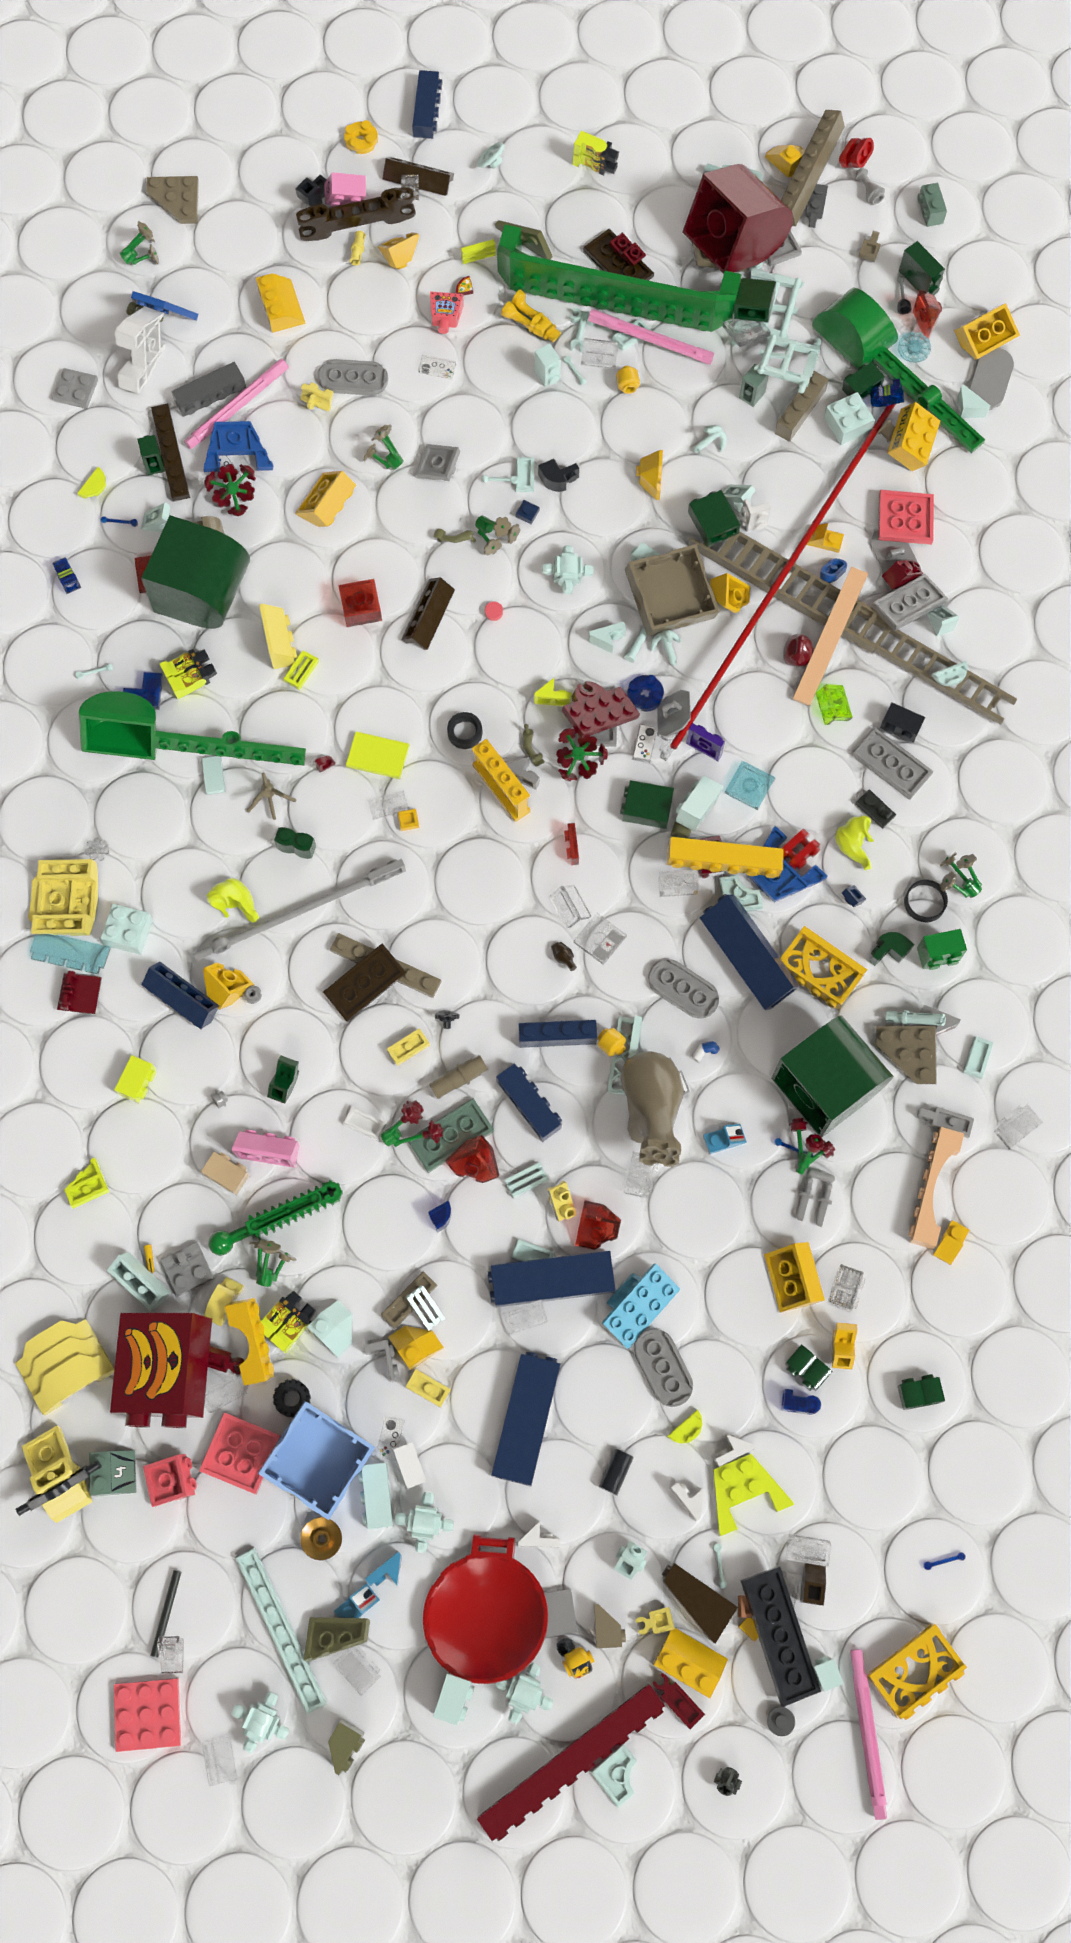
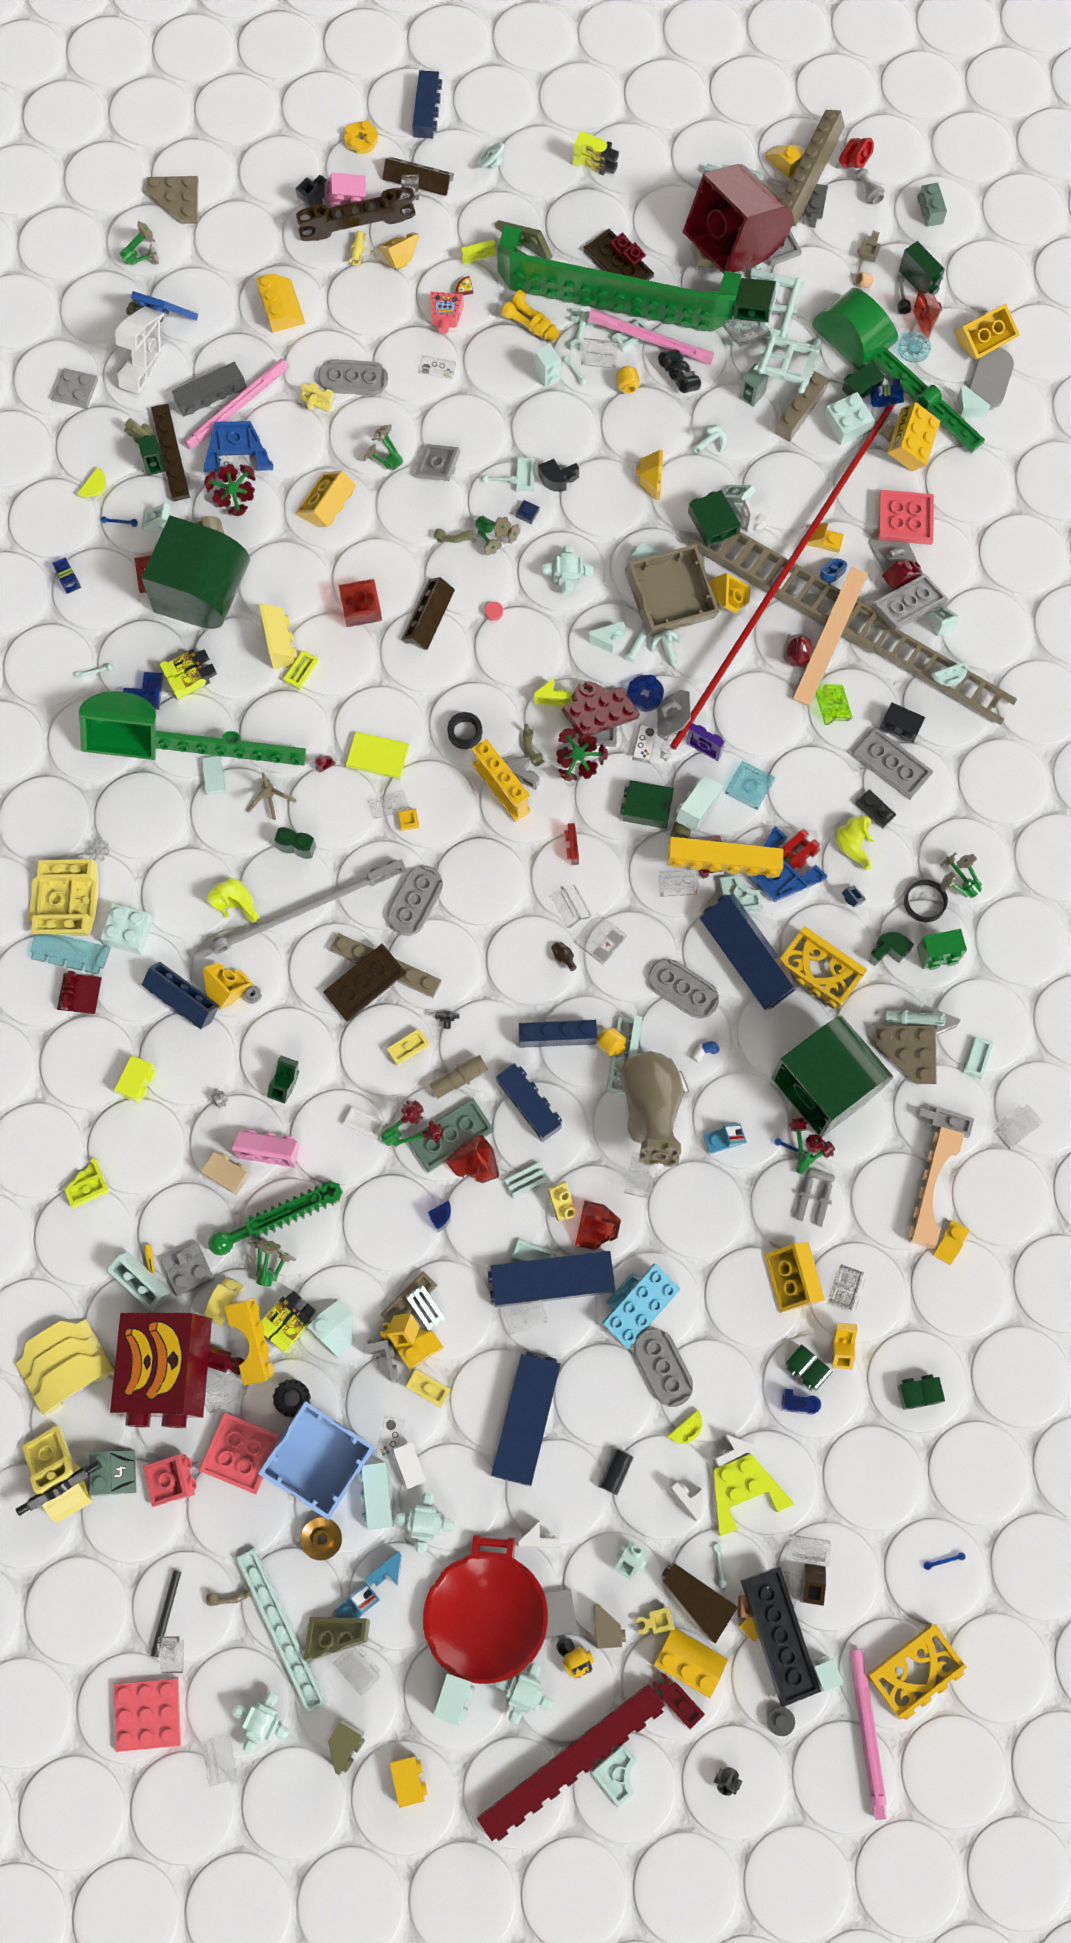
none -> olive plate [124,418,154,444]
none -> dark tan piece [206,1590,252,1606]
none -> yellow brick [379,1313,420,1347]
none -> light grey tile [388,866,443,936]
none -> yellow brick [390,1755,428,1808]
none -> black piece [658,349,701,393]
none -> light nougat piece [856,272,874,288]

